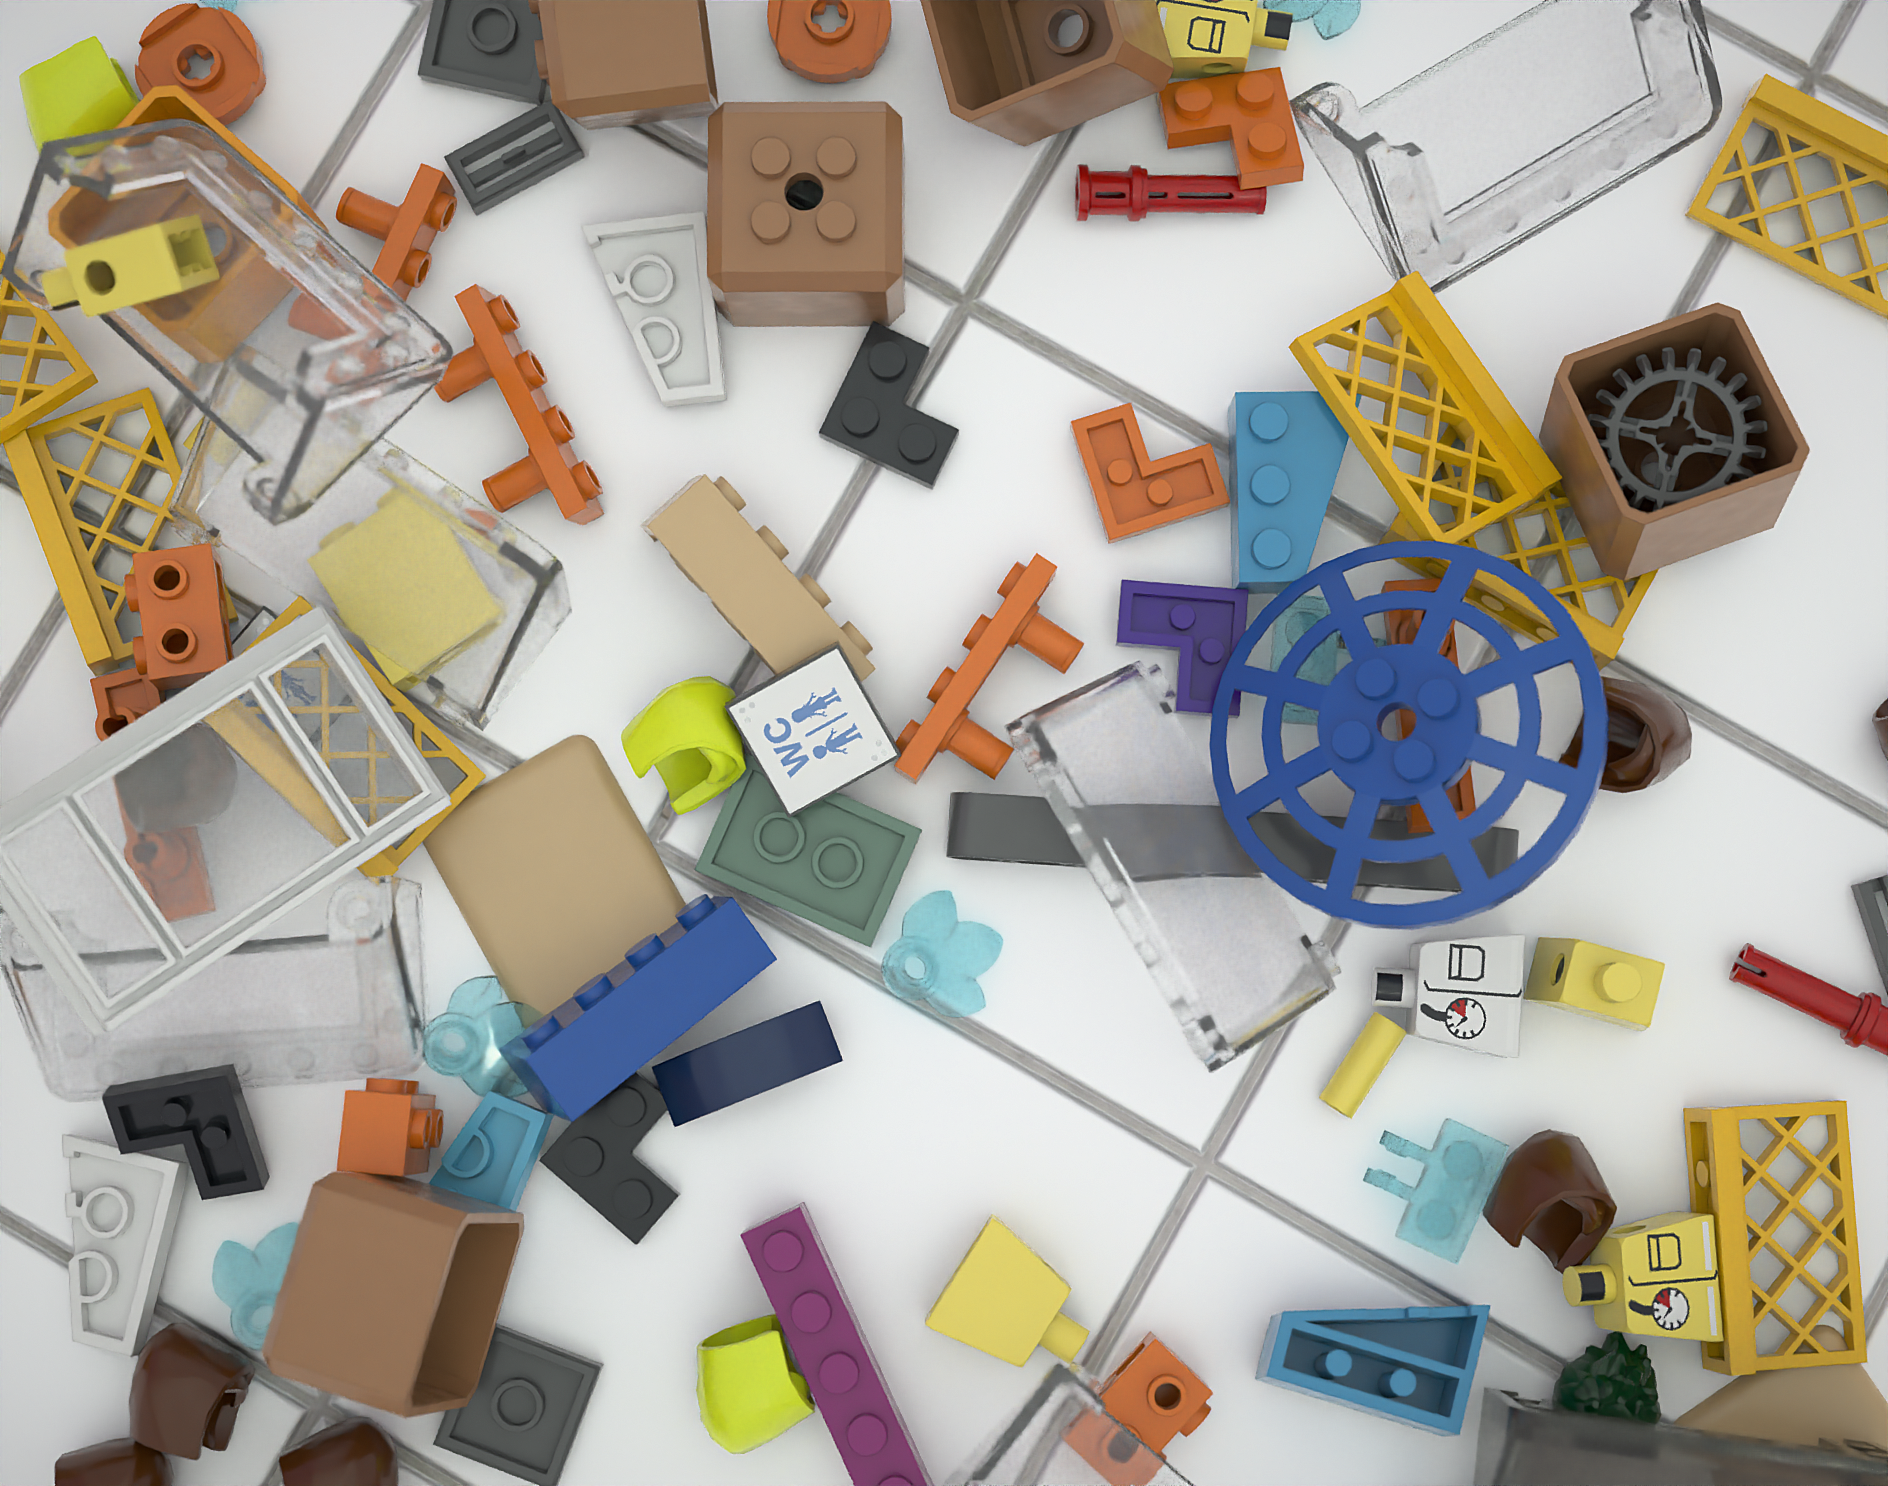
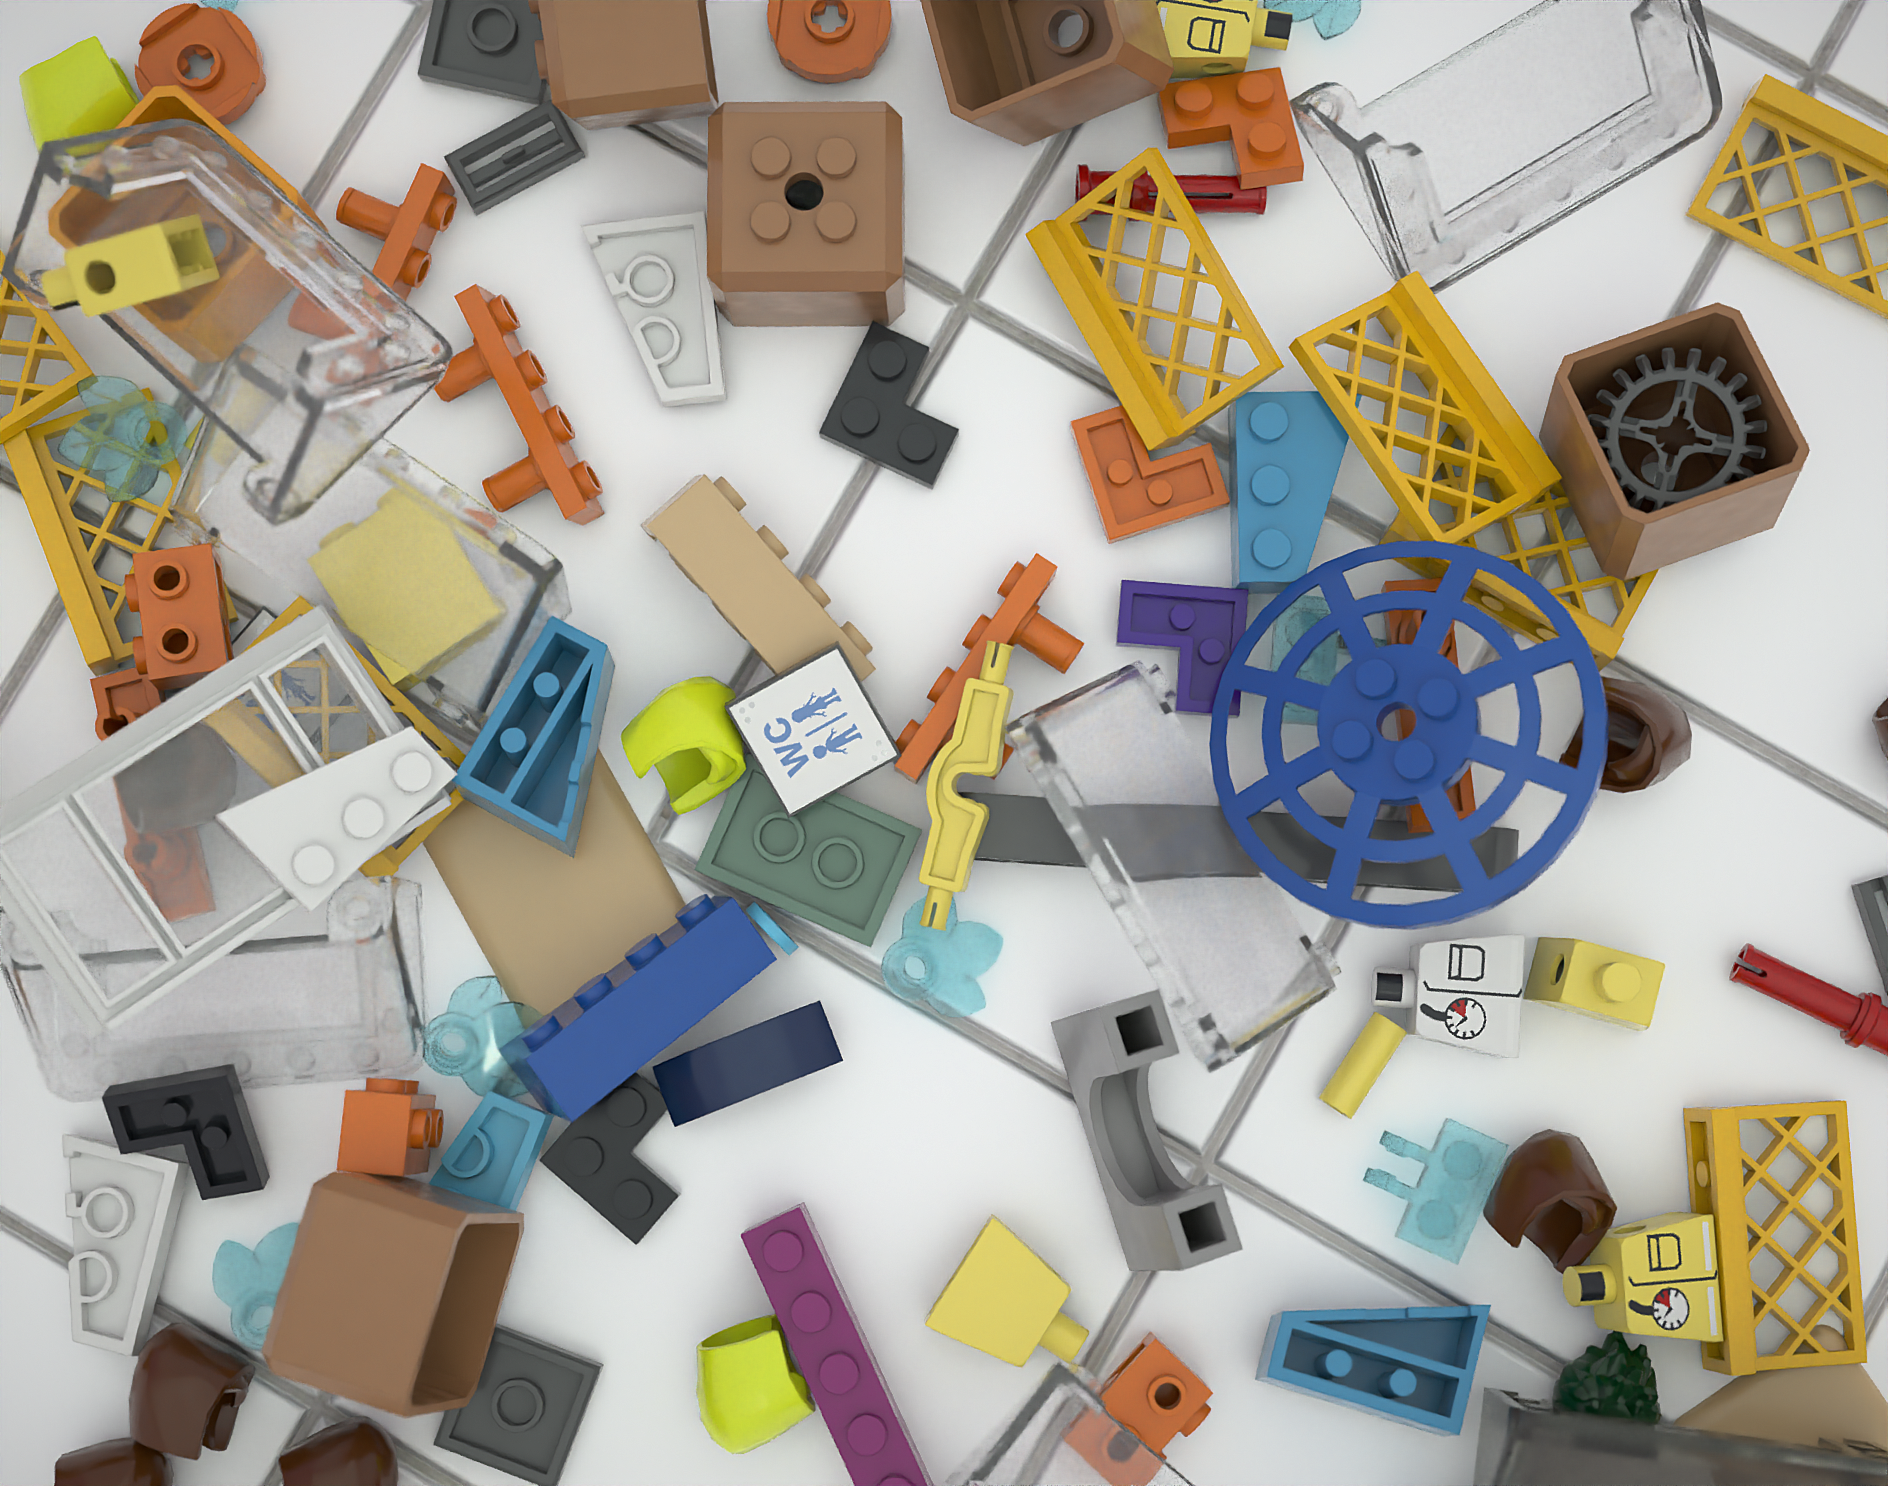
none -> clear light blue plate [57,375,188,502]
none -> white wing [214,726,457,913]
none -> dark azure wedge [451,615,615,858]
none -> medium azure piece [745,901,799,956]
none -> light yellow piece [919,640,1014,931]
none -> yellow fence [1025,147,1284,451]
none -> light grey arch [1050,989,1243,1271]

